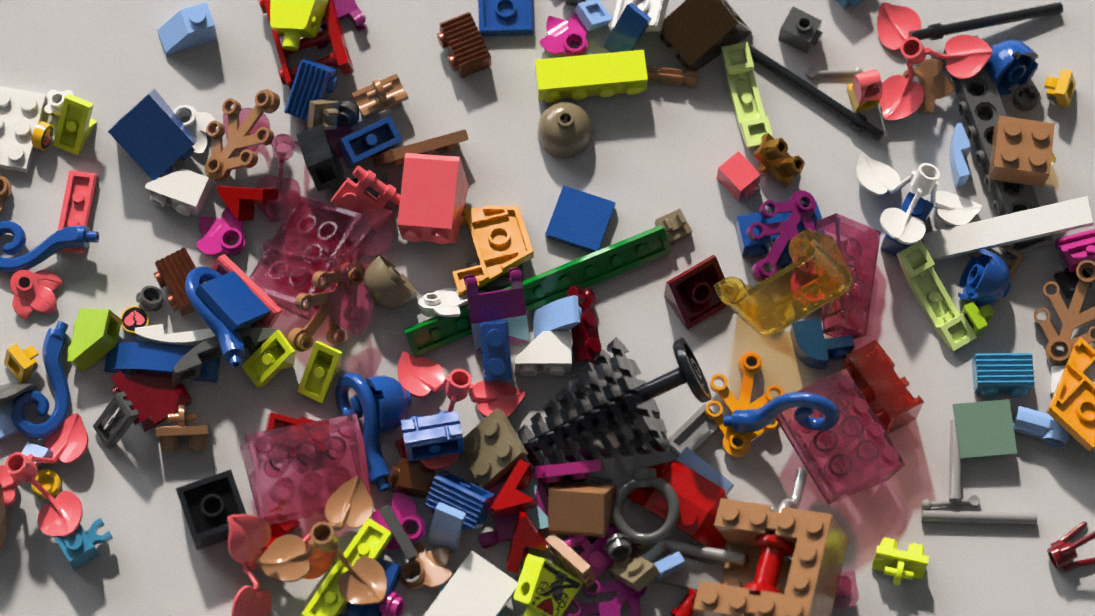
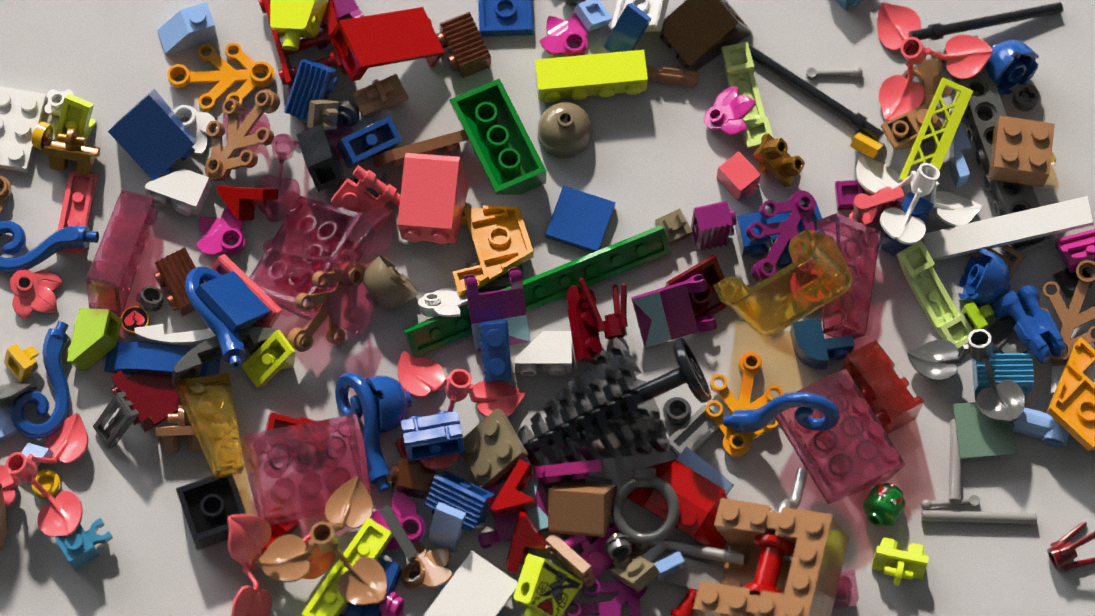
neon yellow slope [297,341,343,403] -> none
light blue slope [532,295,581,339] -> none
dark grey brick [778,6,823,53] -> none
coral leg [846,69,883,113] -> none
yellow tile [1044,69,1076,108] -> none
none -> pearl gold hips [43,127,100,175]
none -> clear pink wedge [86,190,158,318]
none -> light orange plant [167,43,275,112]
none -> clear yellow wing [175,373,244,478]
none -> red panel [330,7,444,81]
none -> green slope [450,78,546,195]
none -> dark red plant [579,278,628,339]
none -> magenta flag [631,274,717,348]
none -> dark grey plate [663,397,692,425]
none -> magenta brick [690,201,737,252]
none -> dark pink plate [704,87,756,135]
none -> magenta tile [834,180,864,210]
none -> coral plate [848,186,905,229]
none -> yellow tile [850,132,884,159]
none -> green head [863,483,906,526]
none -> medium nougat slope [880,102,943,149]
none -> neon yellow fence [899,78,973,185]
none -> dark grey plant [908,312,1029,422]
none -> blue piece [992,285,1067,364]

